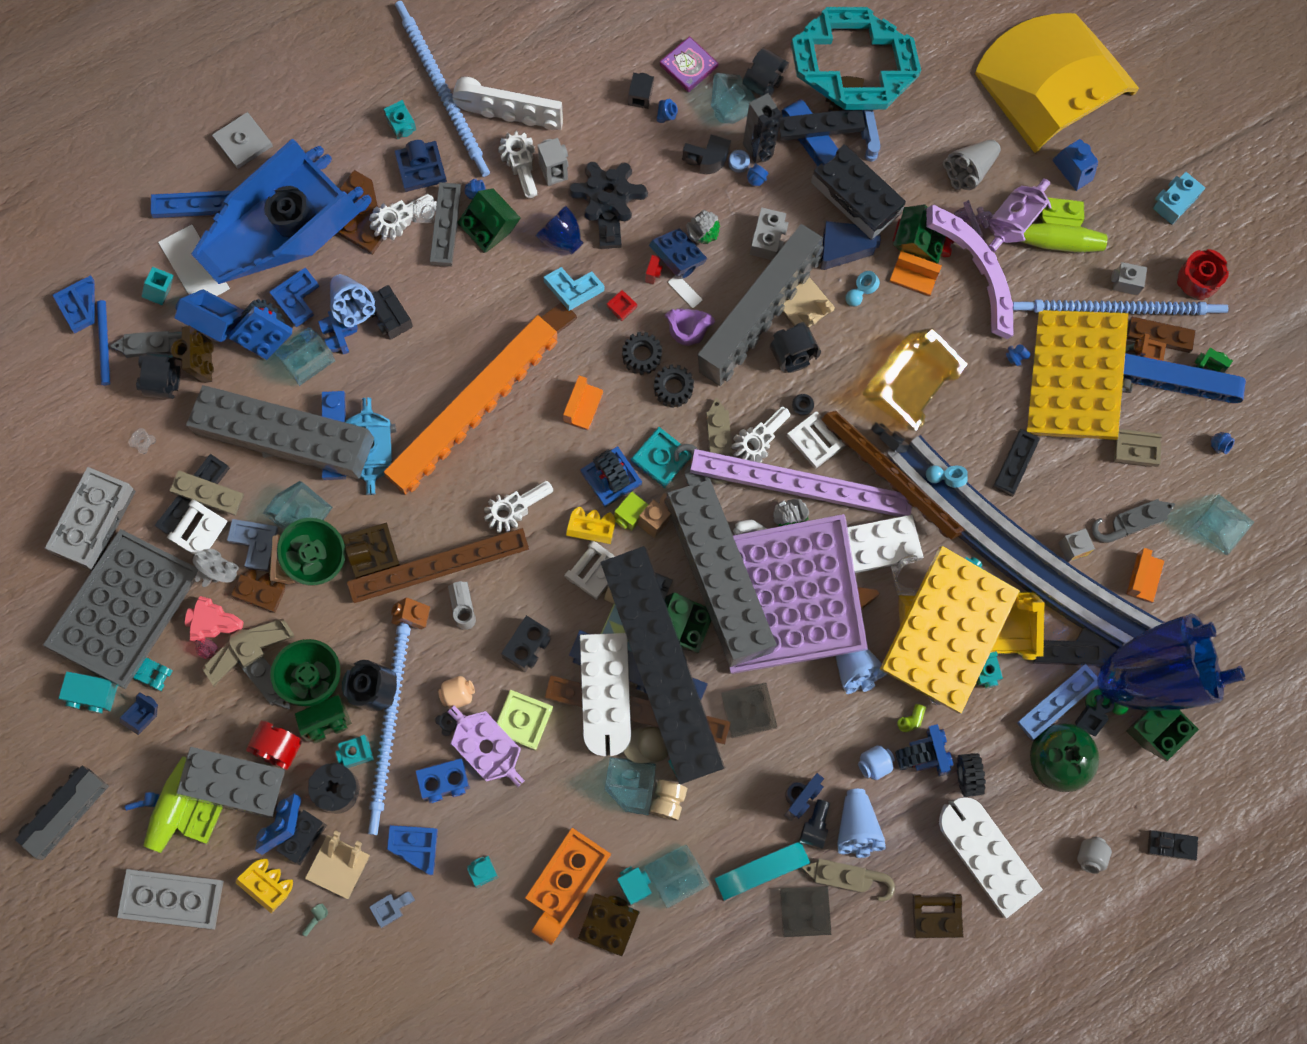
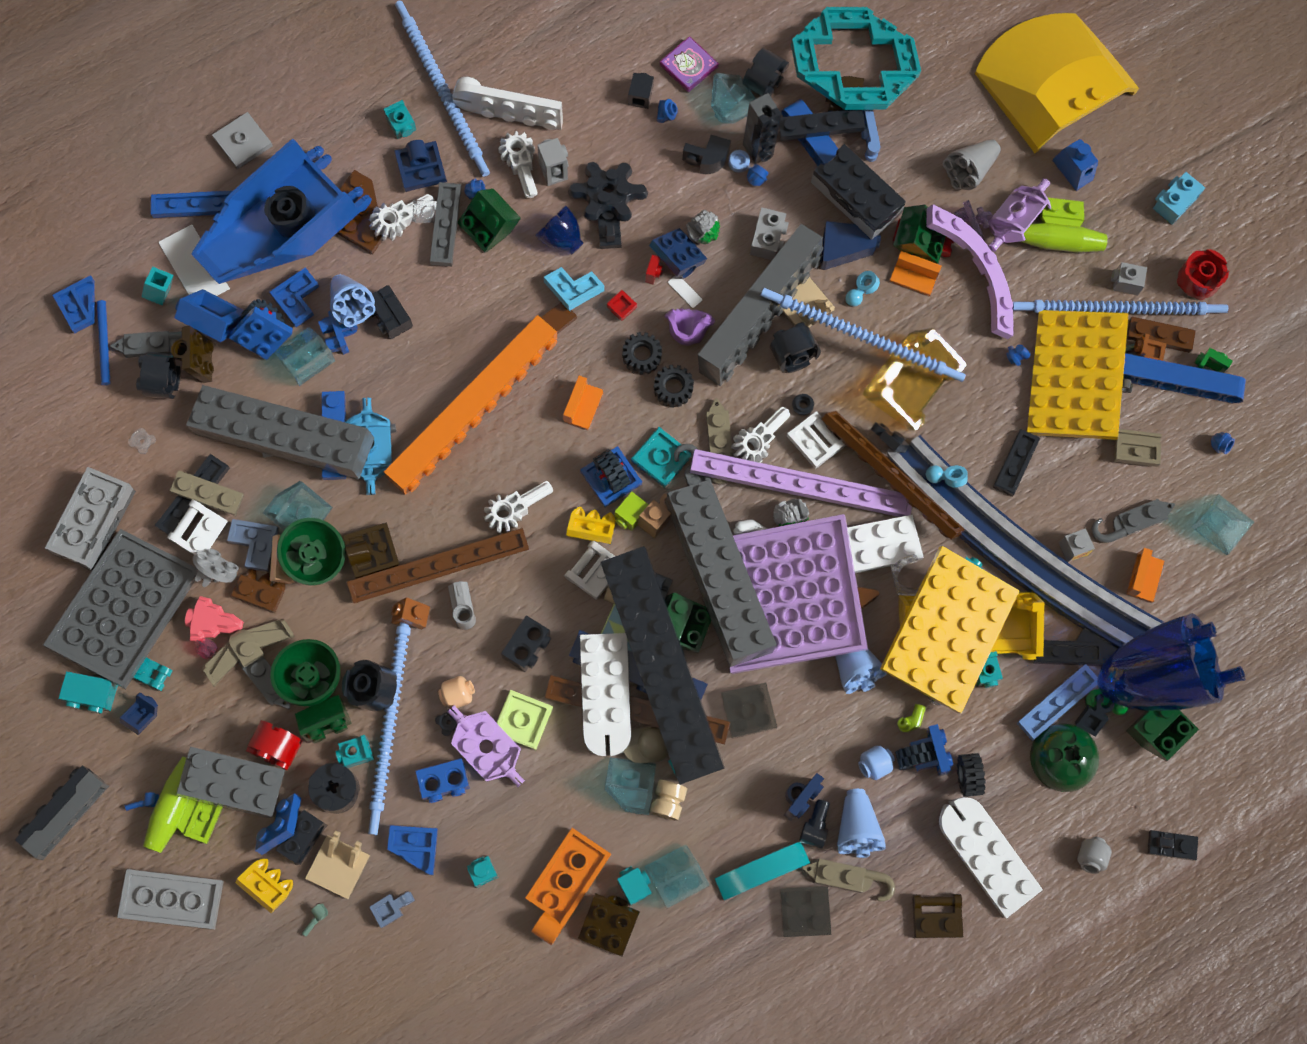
none -> light blue hose [760,288,966,382]

